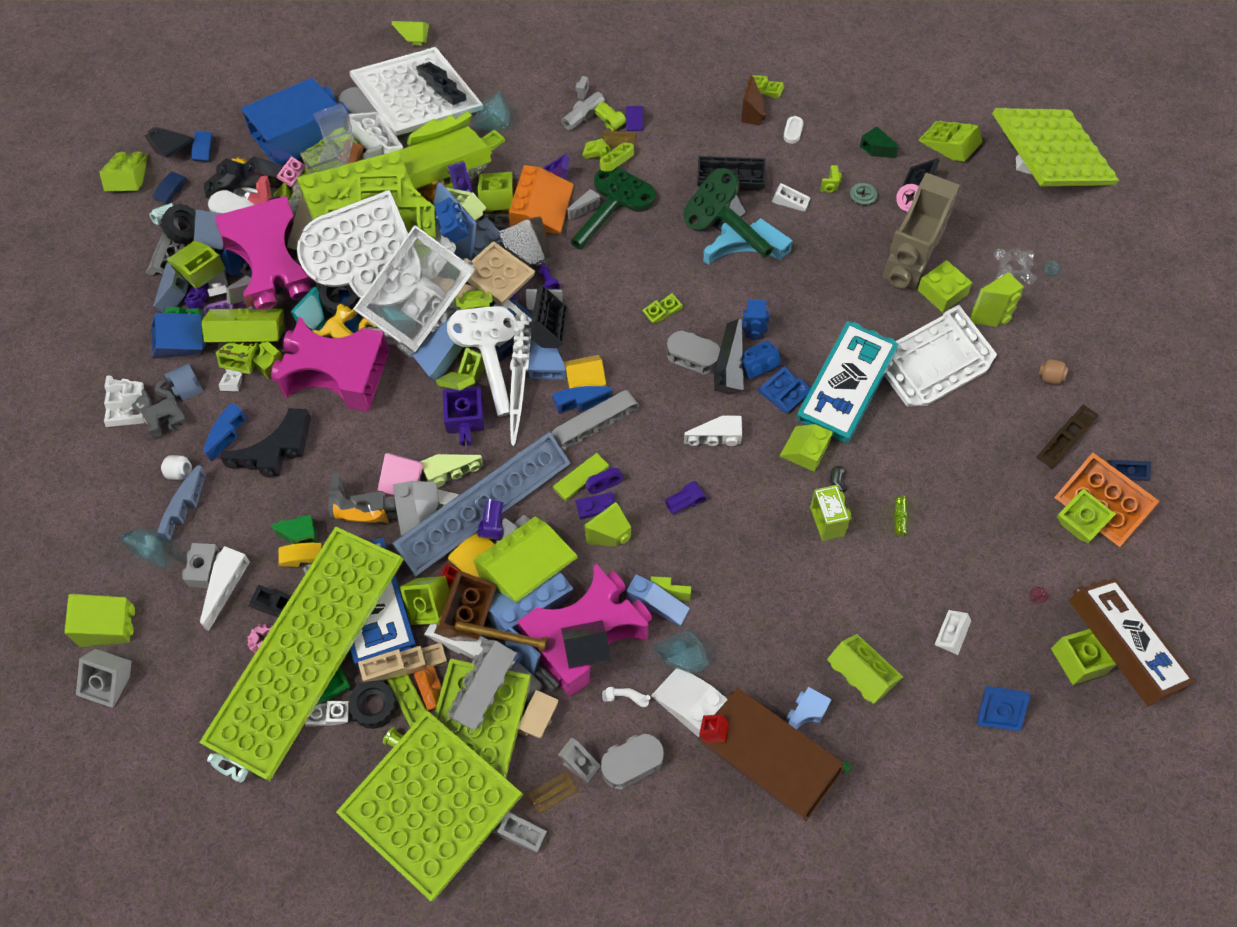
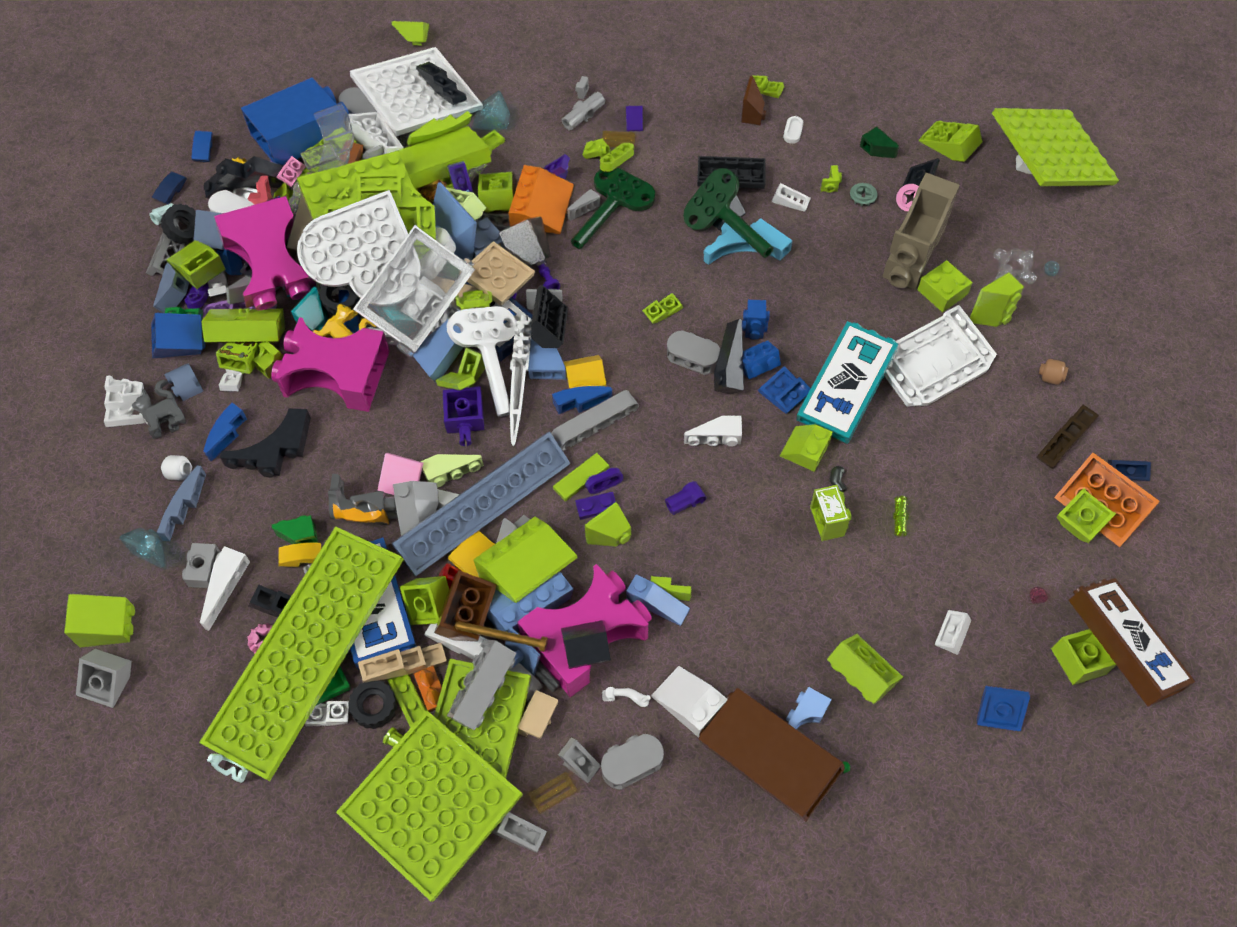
lime slope [99,152,149,191] -> none
black slope [145,127,194,158] -> none
blue brick [435,197,469,243] -> none
dark purple piece [478,500,504,541] -> none
lime piece [595,102,626,132] -> none
clear light blue slope [652,629,710,673] -> none
red slope [699,715,729,743] -> none

